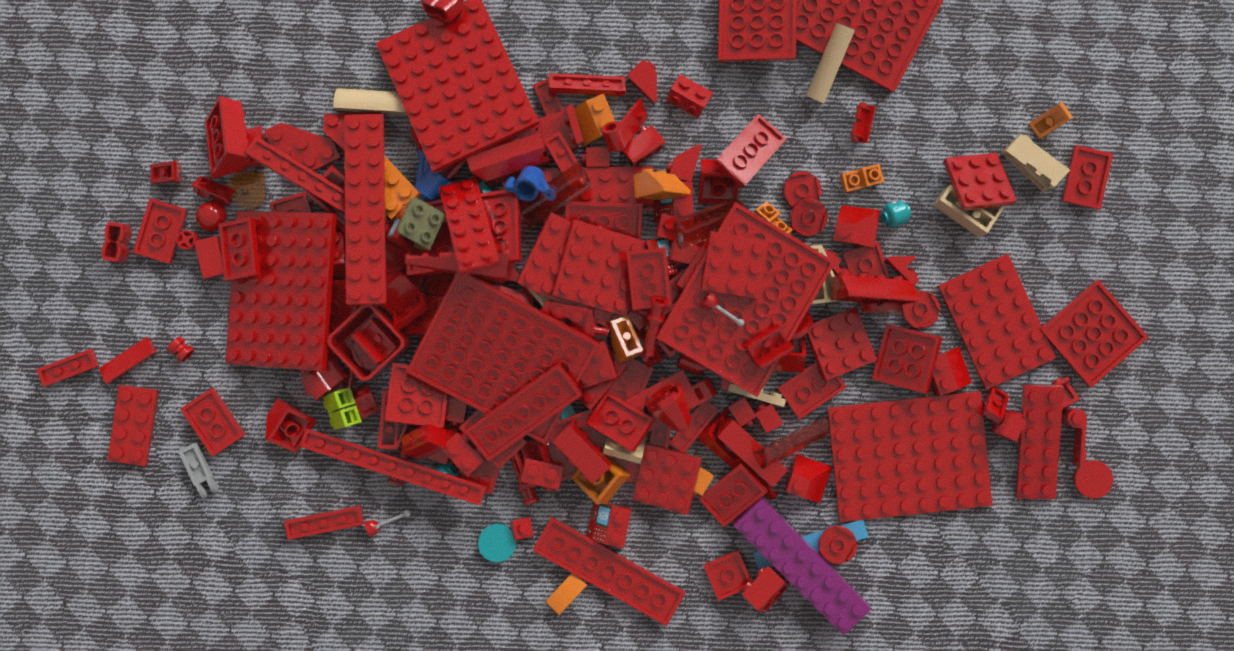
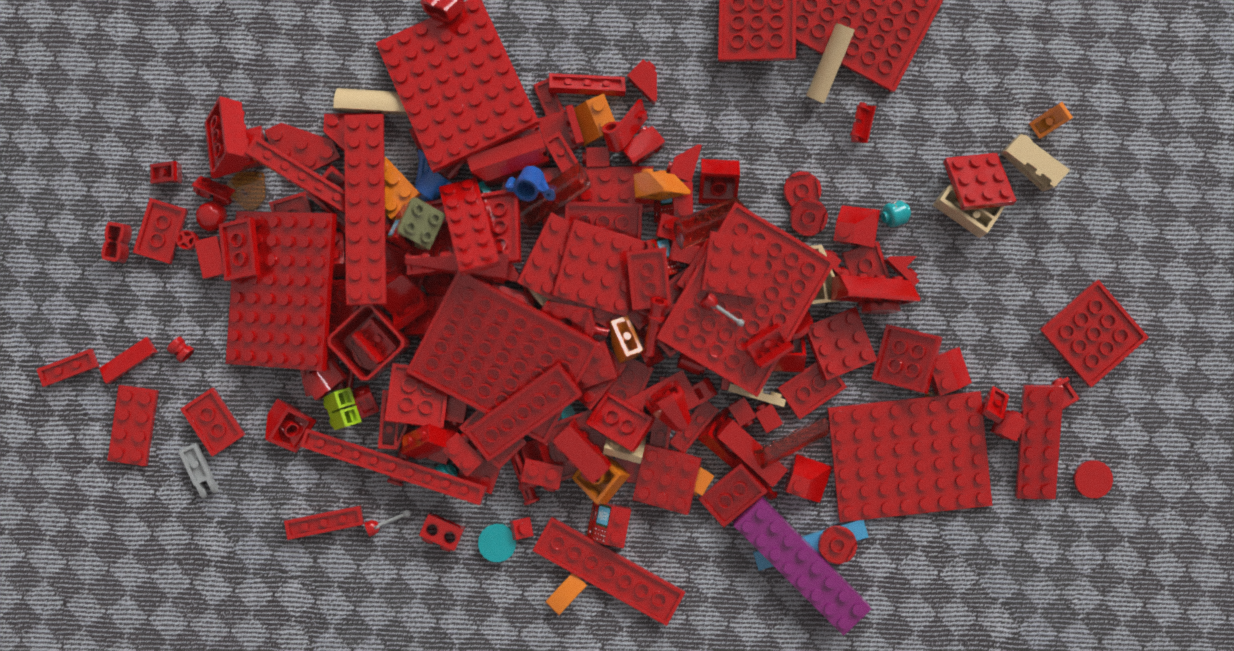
red bracket [666,74,713,118] -> none
red plate [703,549,752,601] -> none
tile [714,114,787,188] -> none
red slope [741,566,790,614] -> none
orange slope [754,201,793,234] -> none
orange slope [839,164,884,193] -> none
red tile [901,290,940,329] -> none
red plate [937,254,1056,390] -> none
red plate [1061,145,1113,210] -> none
red door [1061,408,1087,467] -> none
none -> red brick [419,512,466,552]

